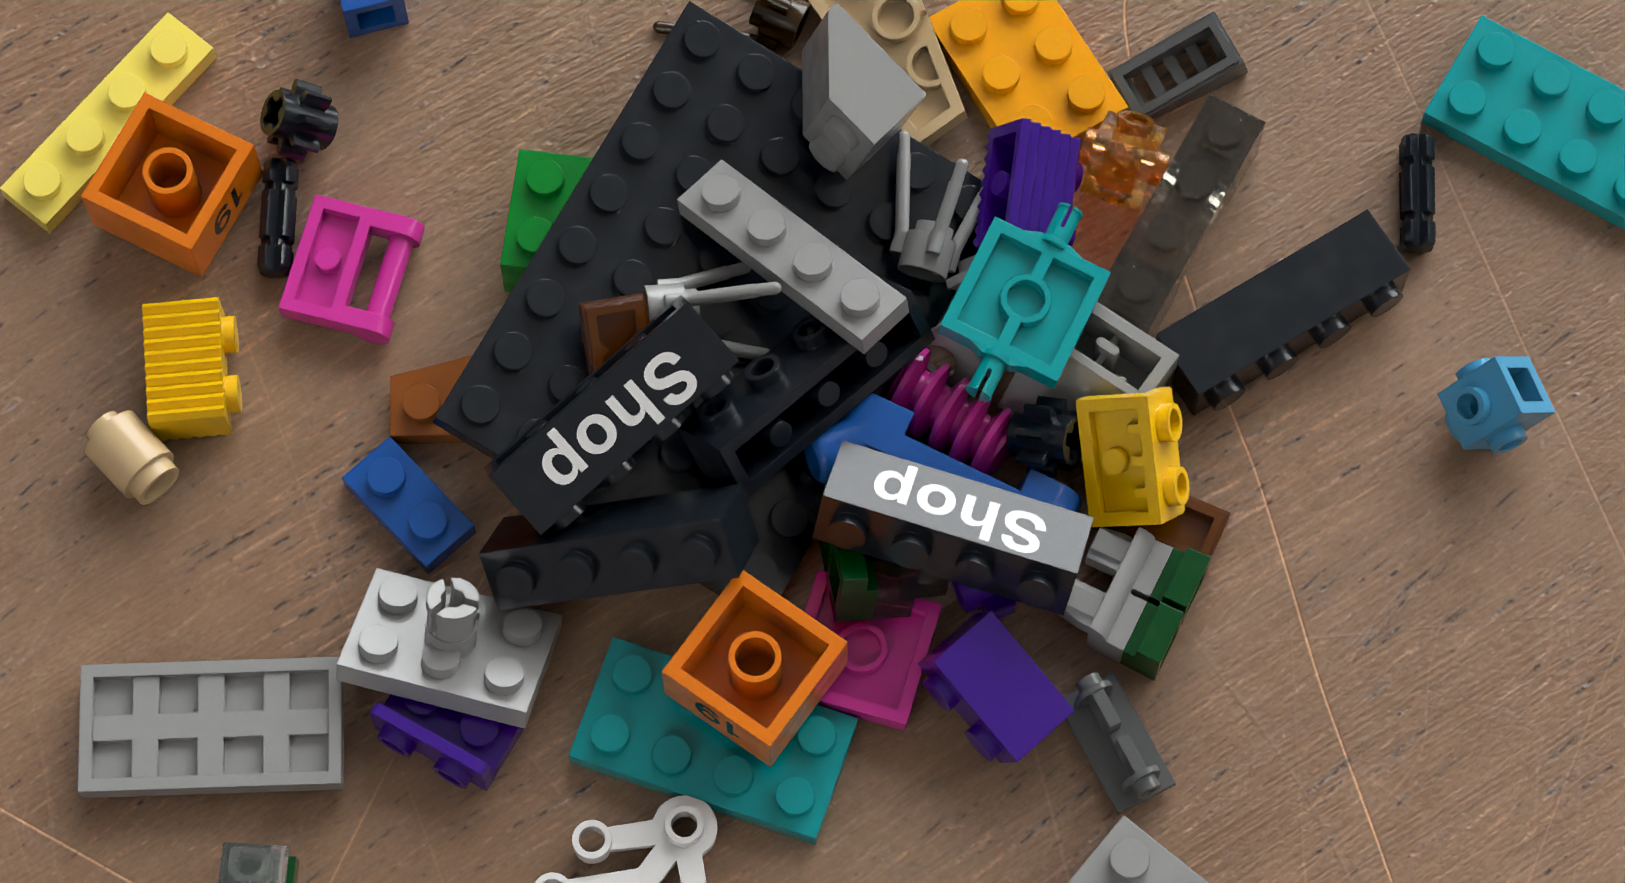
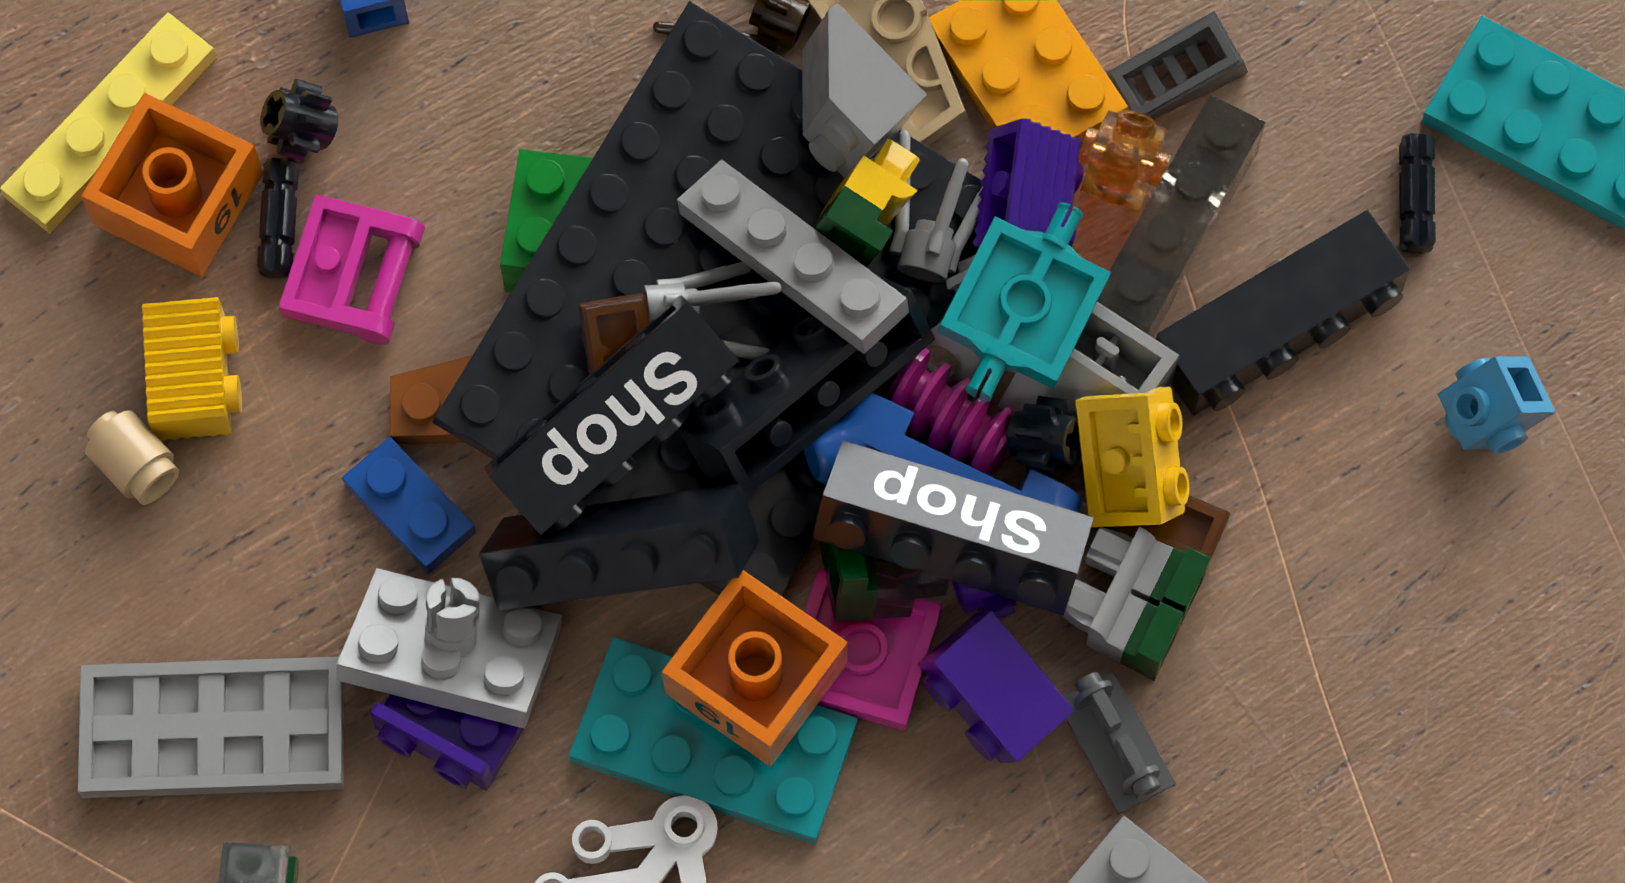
none -> hips [813,139,920,267]

